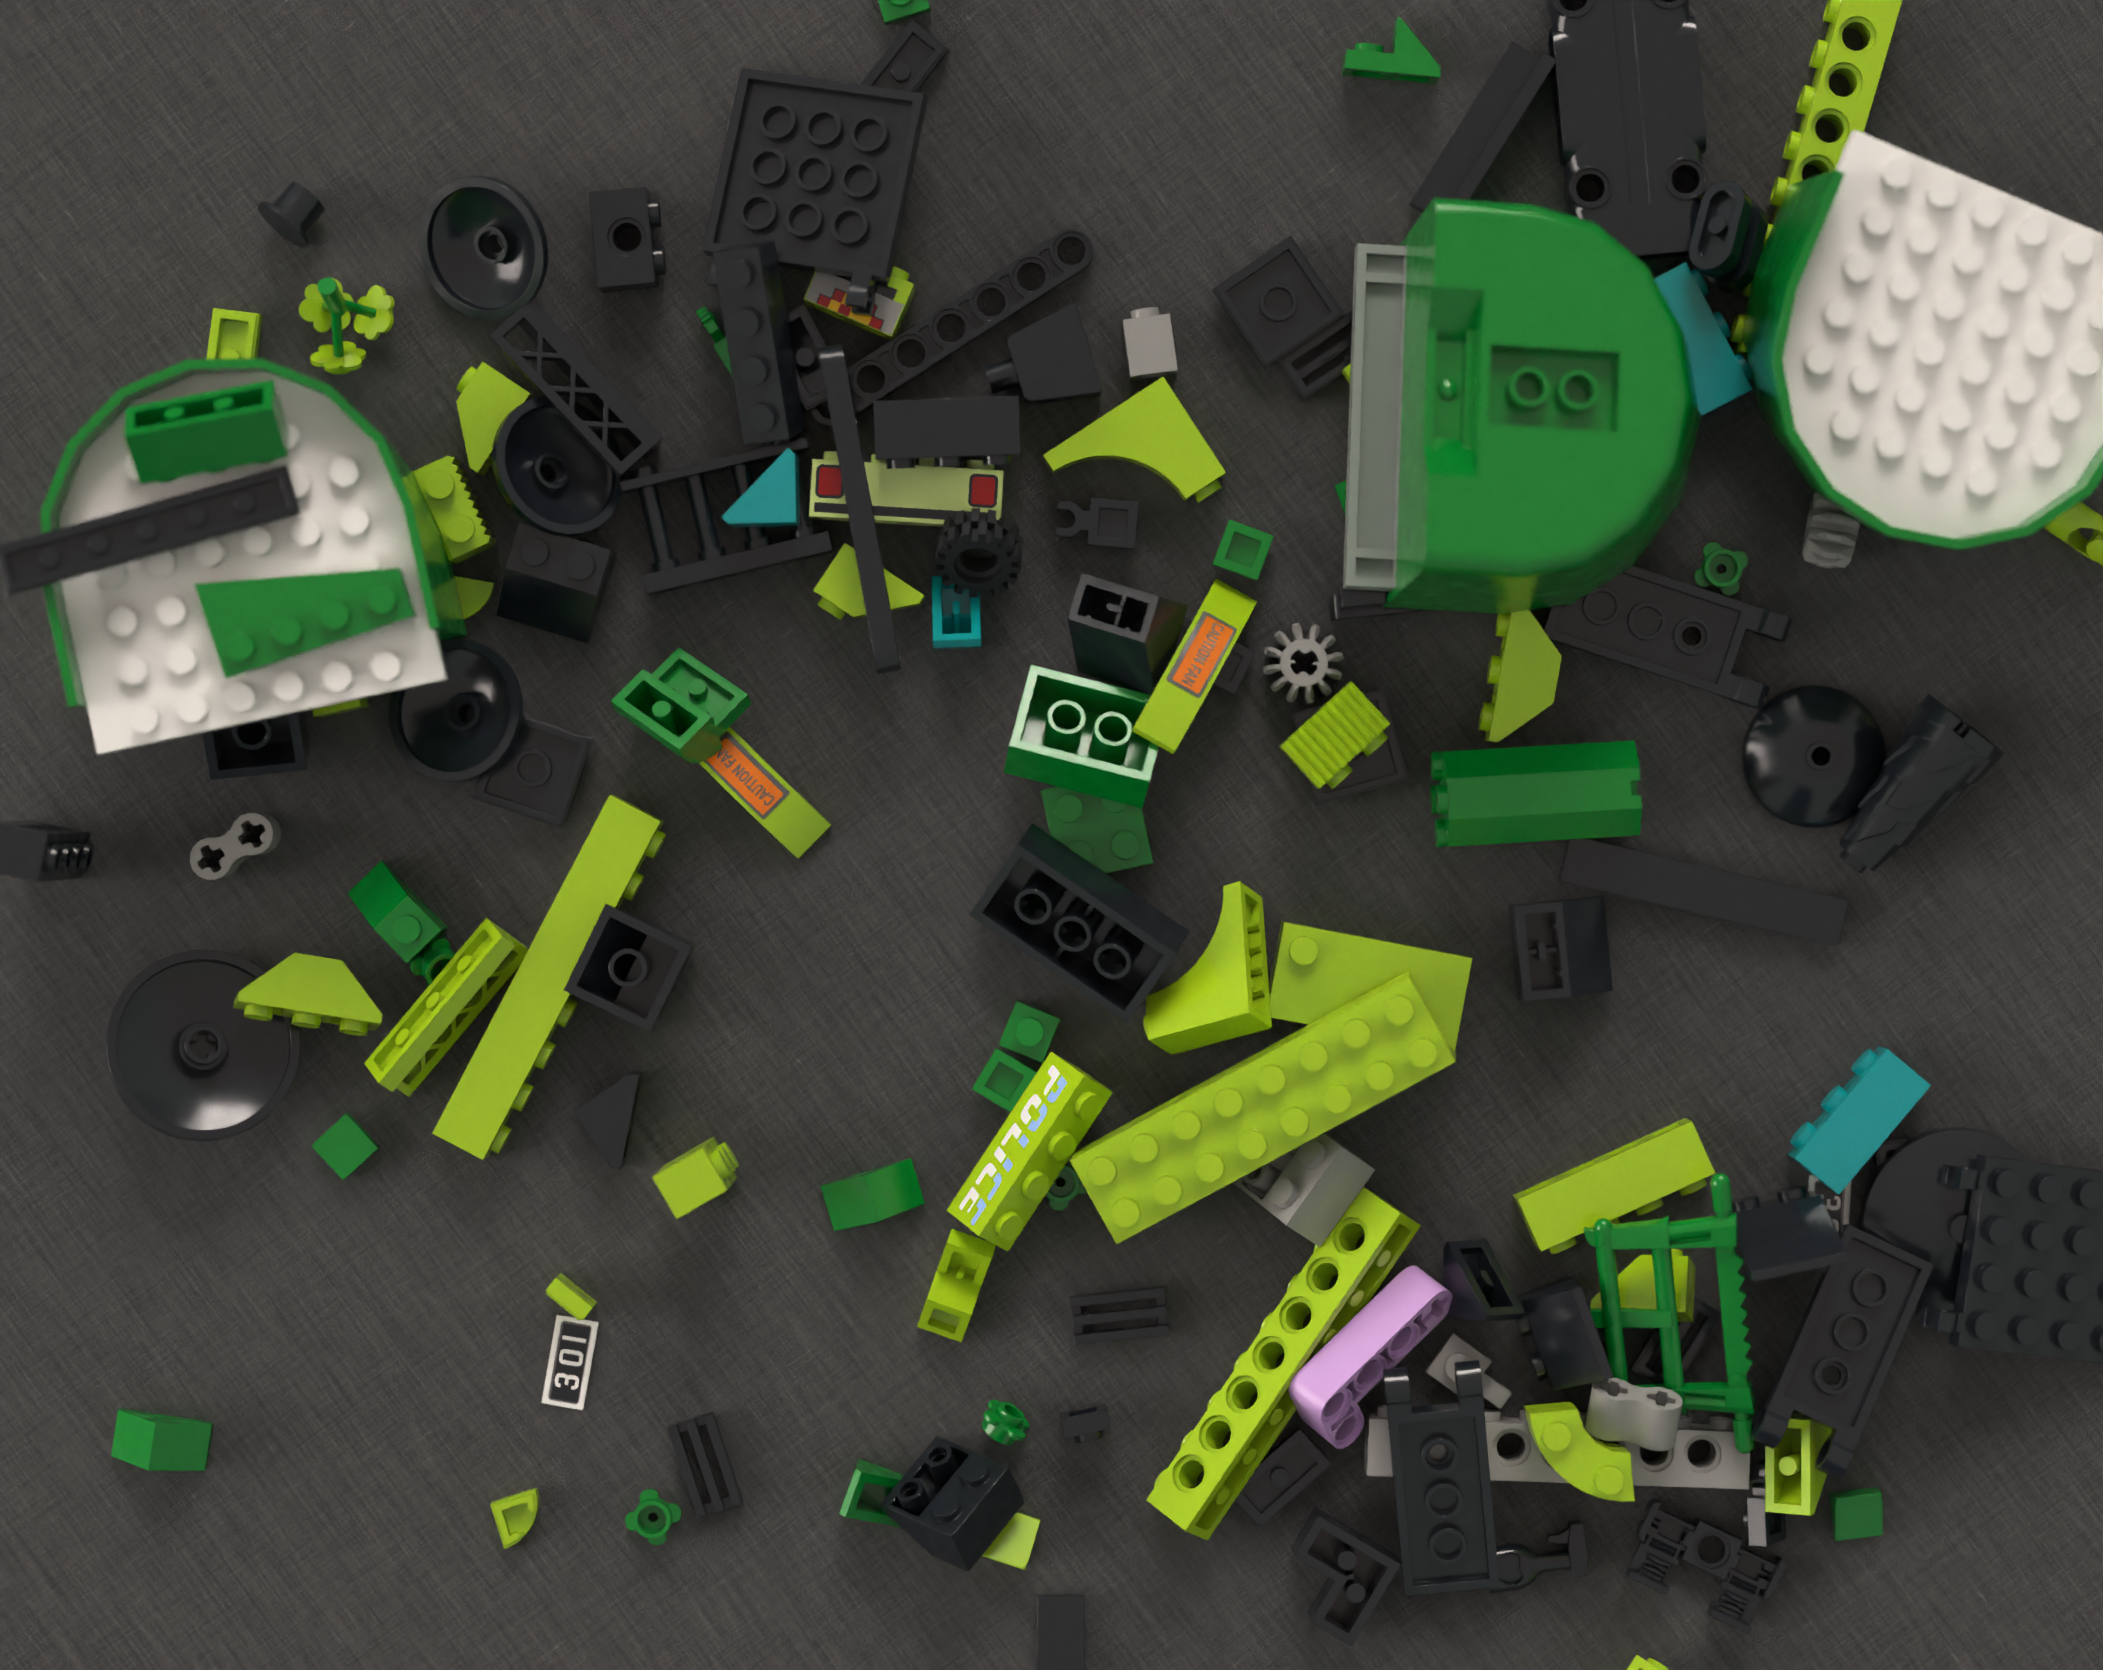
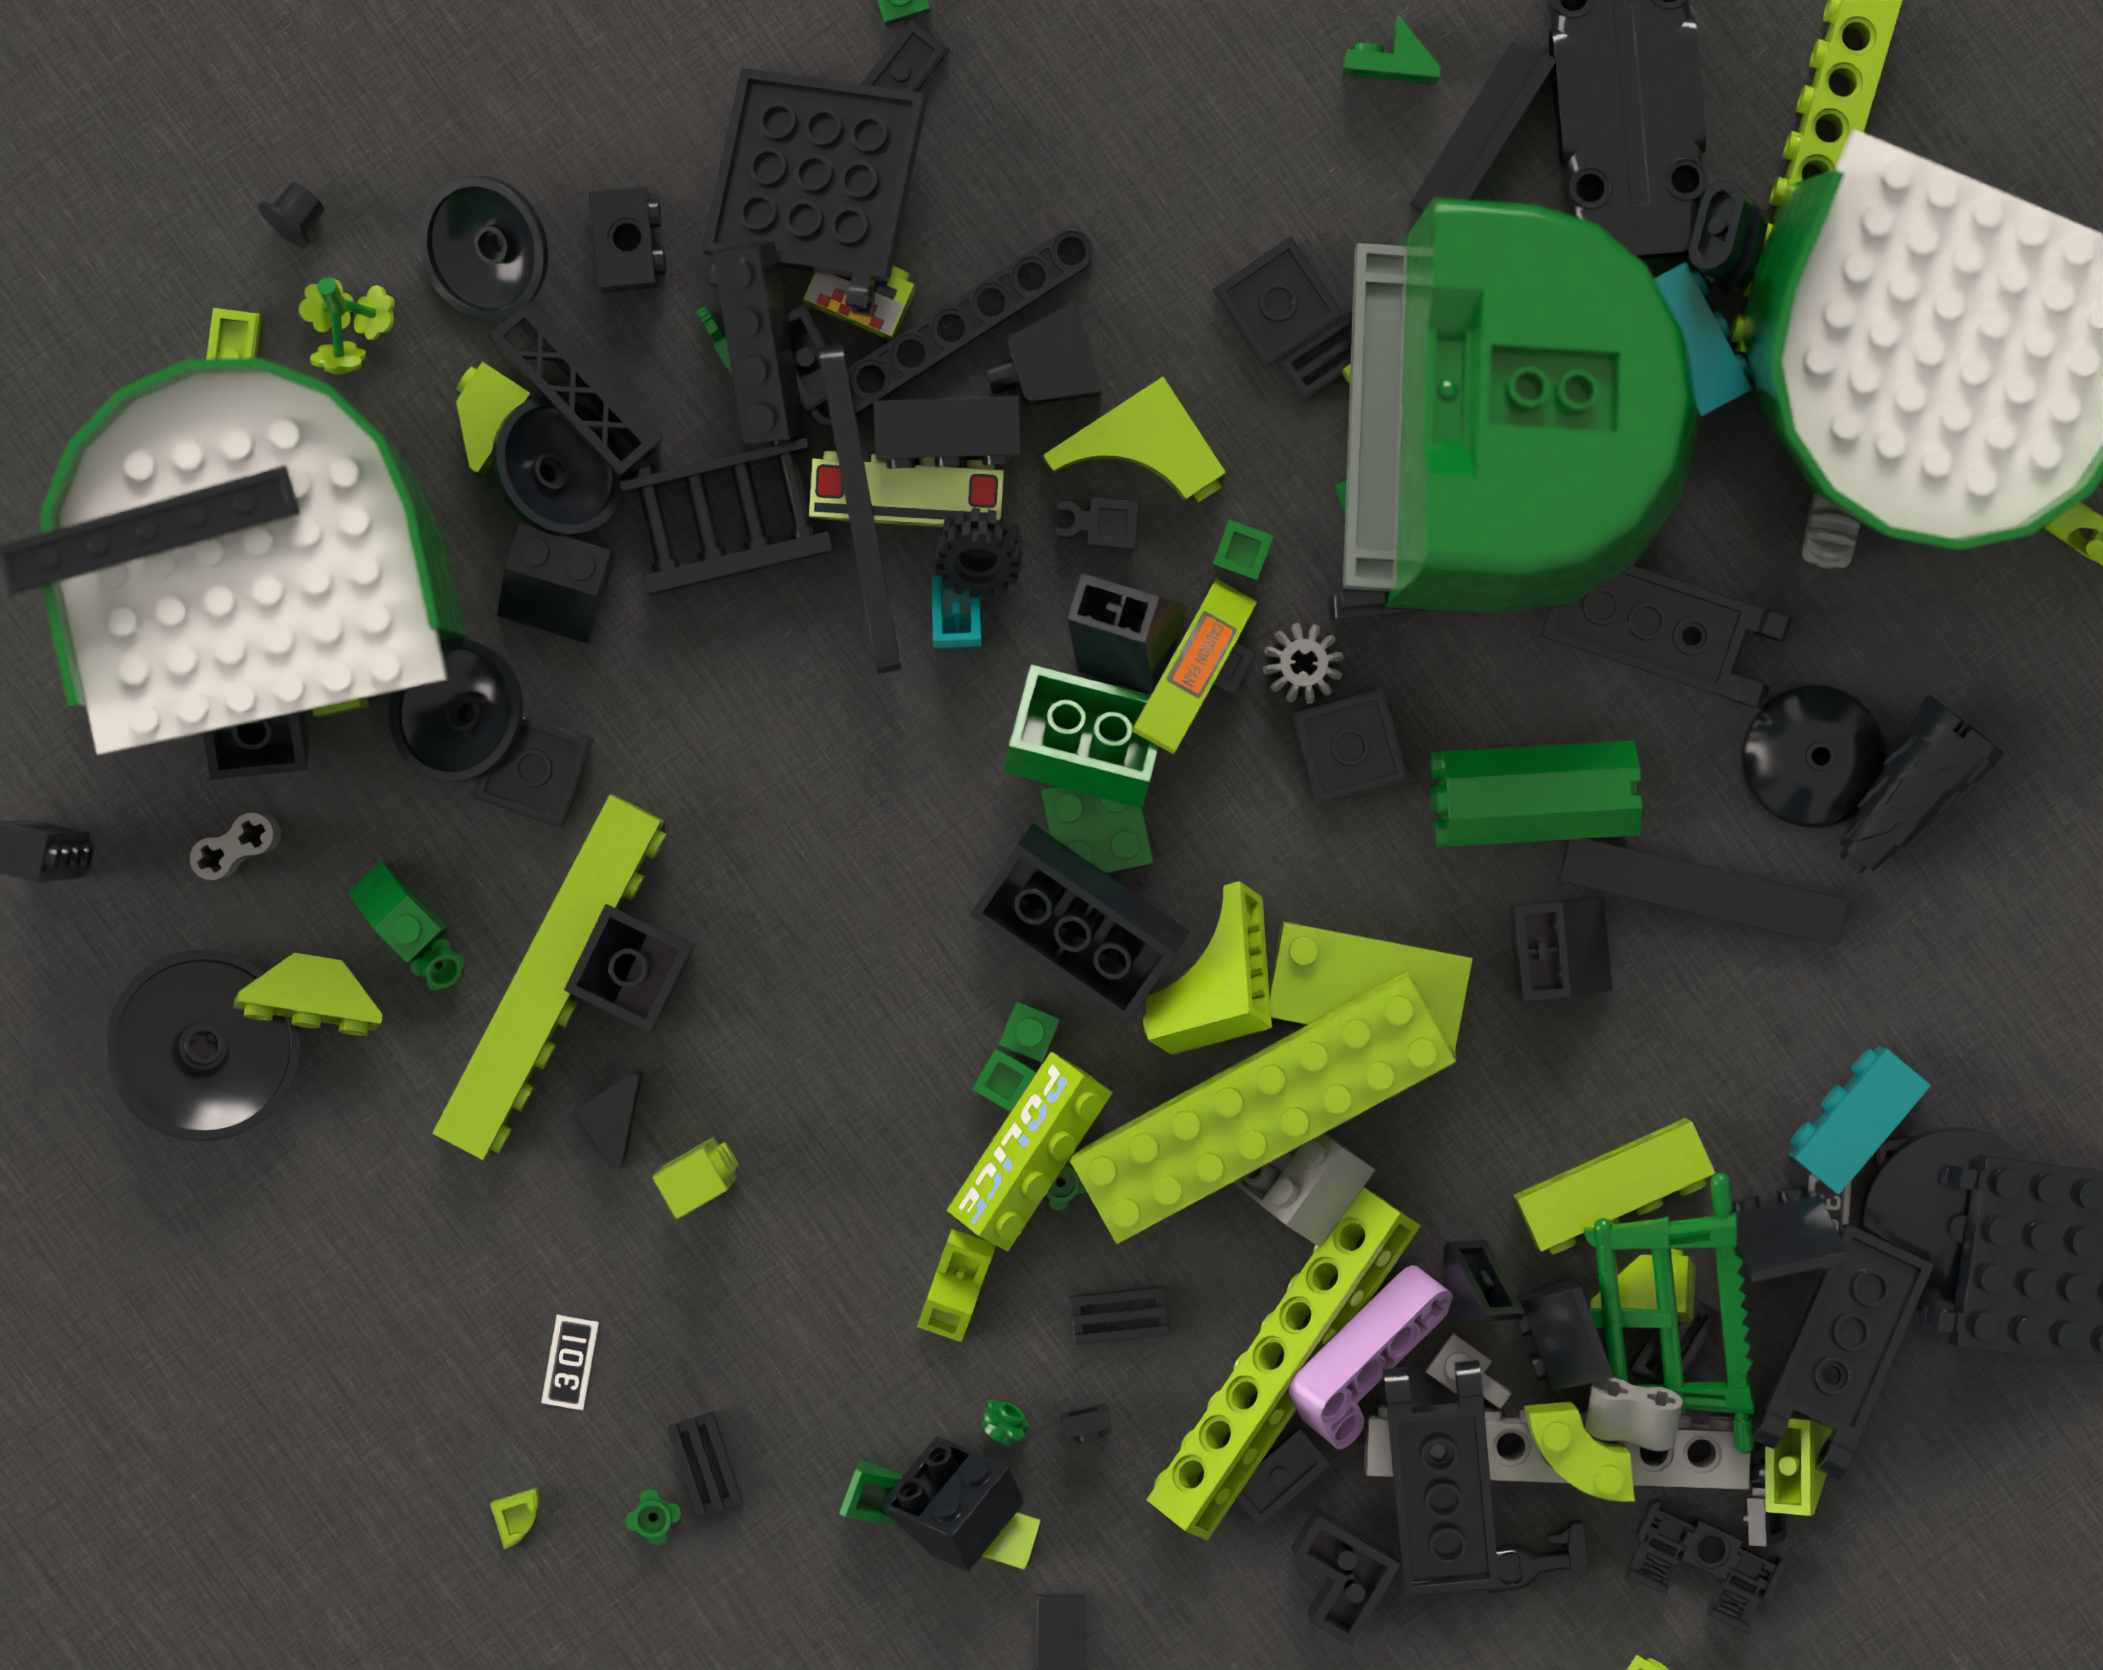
green slope [111,1408,213,1471] -> none
green brick [124,380,288,485] -> none
green wing [194,568,417,679] -> none
green tile [311,1112,380,1180] -> none
lime fence [364,917,528,1097] -> none
lime brick [412,455,496,564] -> none
lime tile [455,576,496,620] -> none
lime tile [545,1273,597,1321] -> none
green brick [611,647,751,763] -> none
slope [699,727,831,859] -> none
teal slope [722,448,800,527] -> none
lime slope [813,543,926,620] -> none
green slope [820,1157,925,1231] -> none
light grey brick [1122,307,1178,381] -> none
lime brick [1279,681,1390,789] -> none
lime slope [1478,610,1562,743] -> none
green plate [1694,542,1748,596] -> none
green slope [1829,1487,1883,1541] -> none

